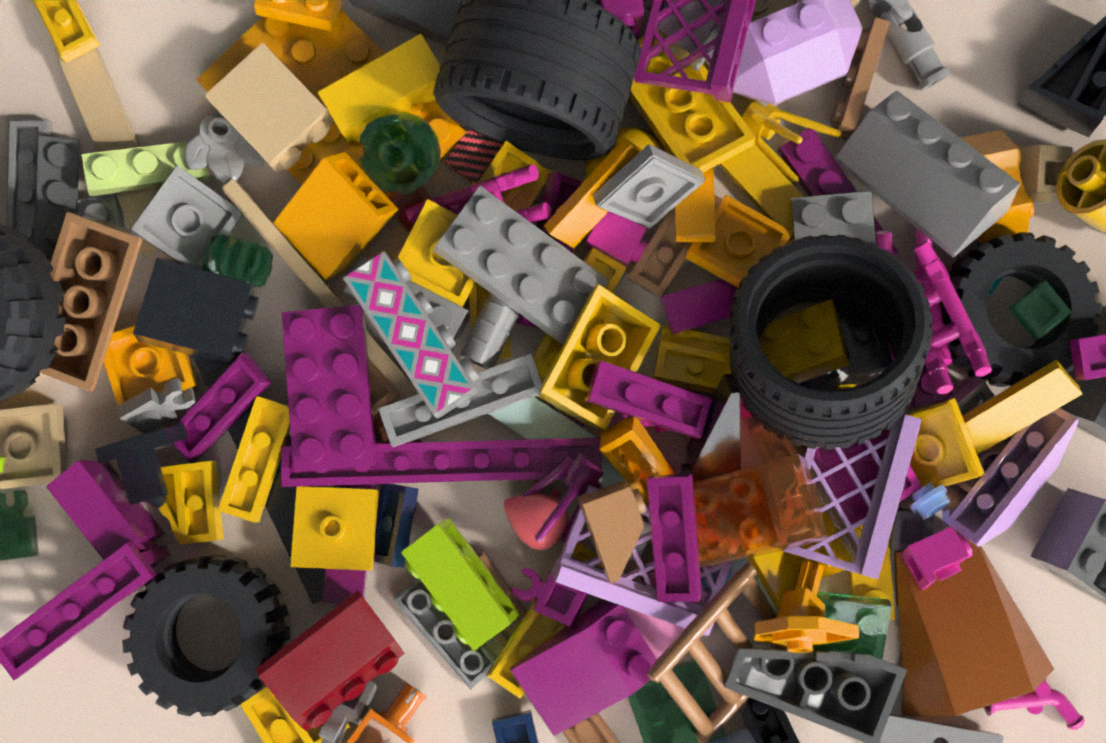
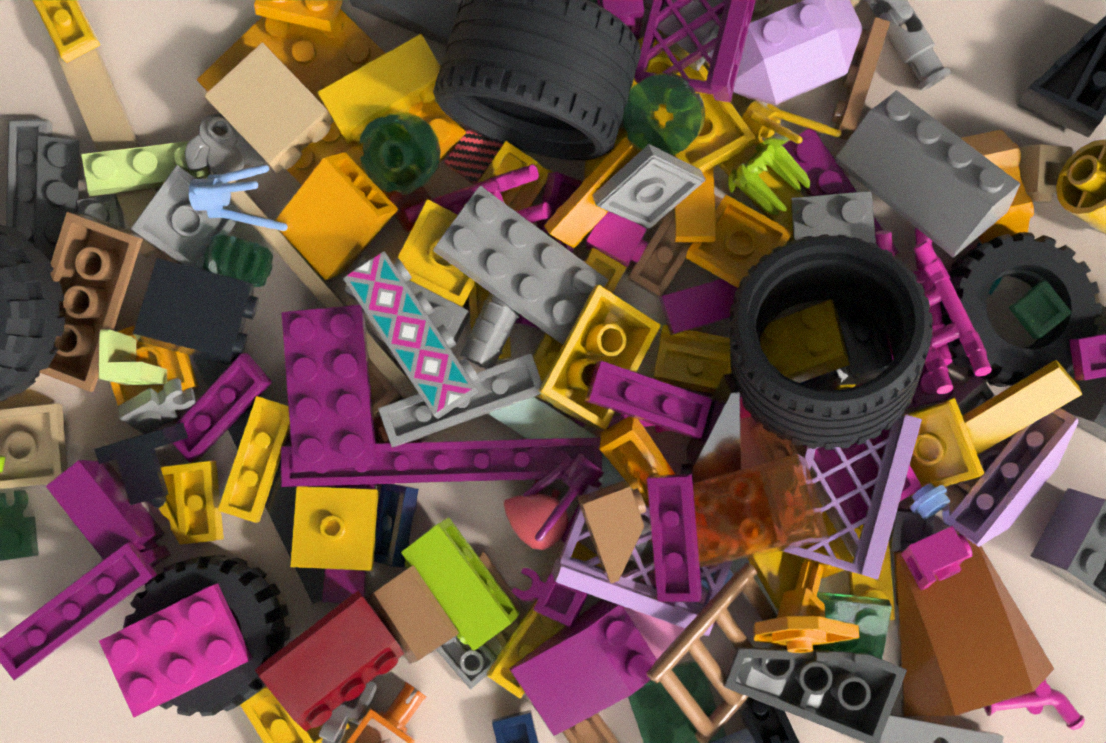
none -> yellowish green panel [99,329,167,385]
none -> dark pink plate [99,583,253,718]
none -> light blue plant [189,165,288,231]
none -> medium nougat slope [366,565,459,664]
none -> clear green plate [623,73,705,155]
none -> lime piece [728,135,810,215]

